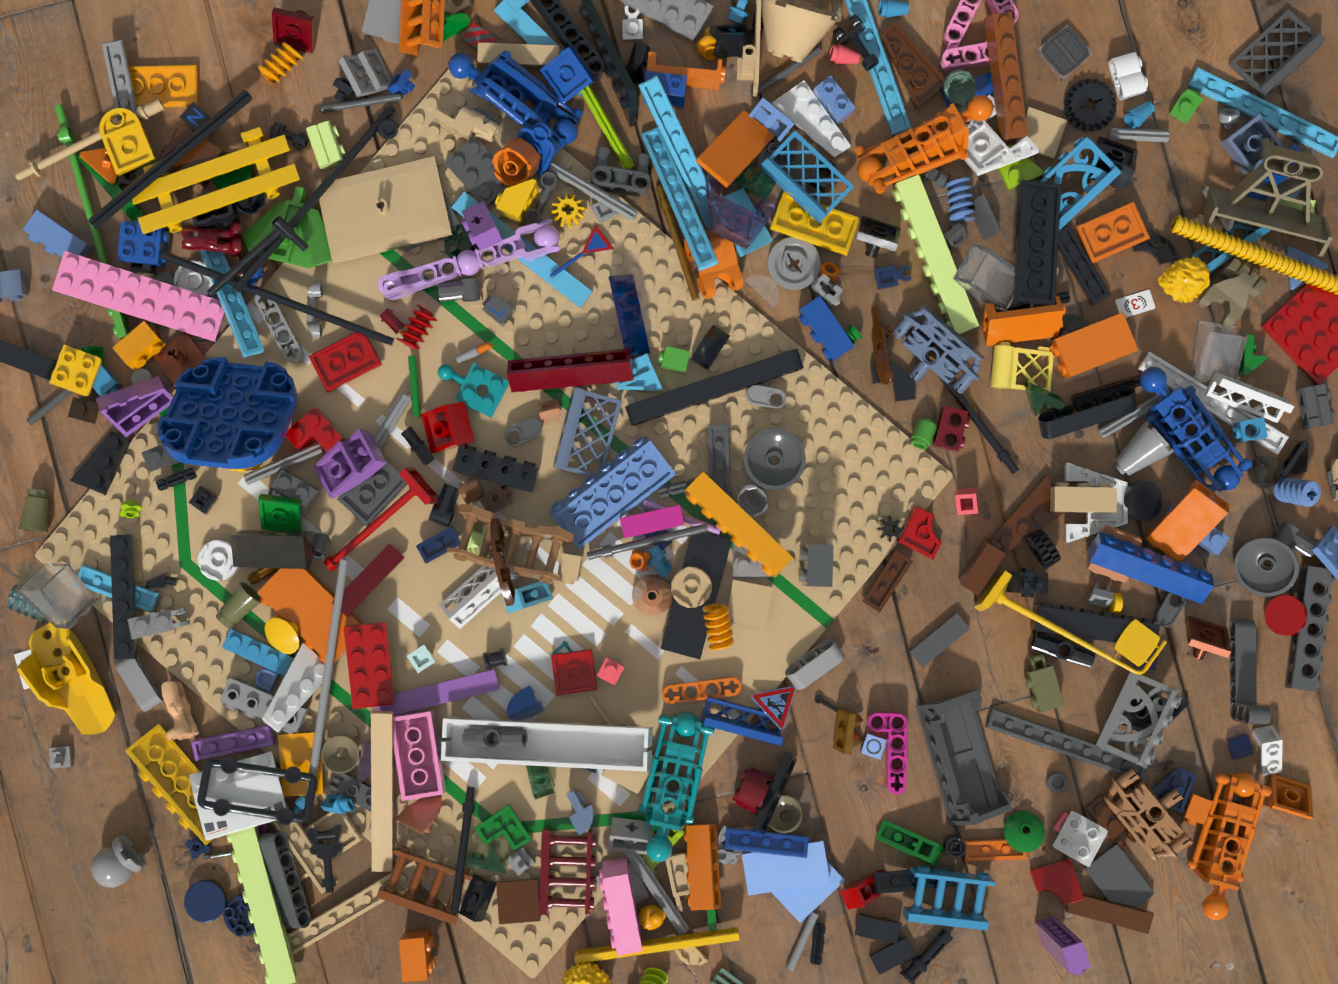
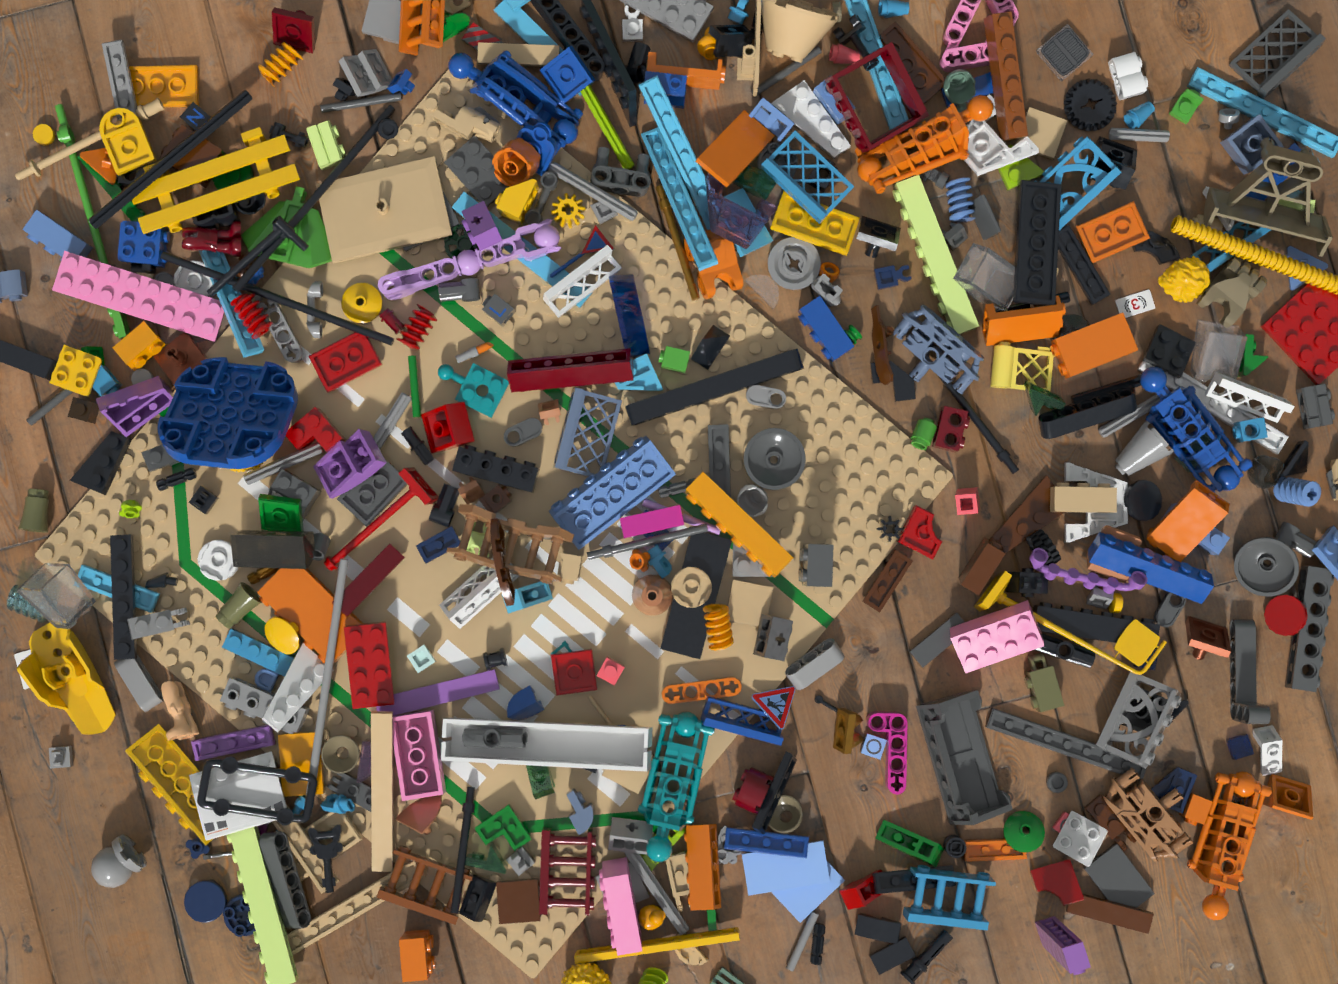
none -> yellow tile [33,124,55,146]
none -> red piece [230,293,273,339]
none -> yellow dish [341,283,382,324]
none -> white fence [543,245,622,318]
none -> flat silver brick [753,614,793,661]
none -> dark red window [824,42,930,153]
none -> bright pink brick [950,600,1045,673]
none -> medium lavender bar [1029,548,1147,594]
none -> black plate [1143,324,1196,379]

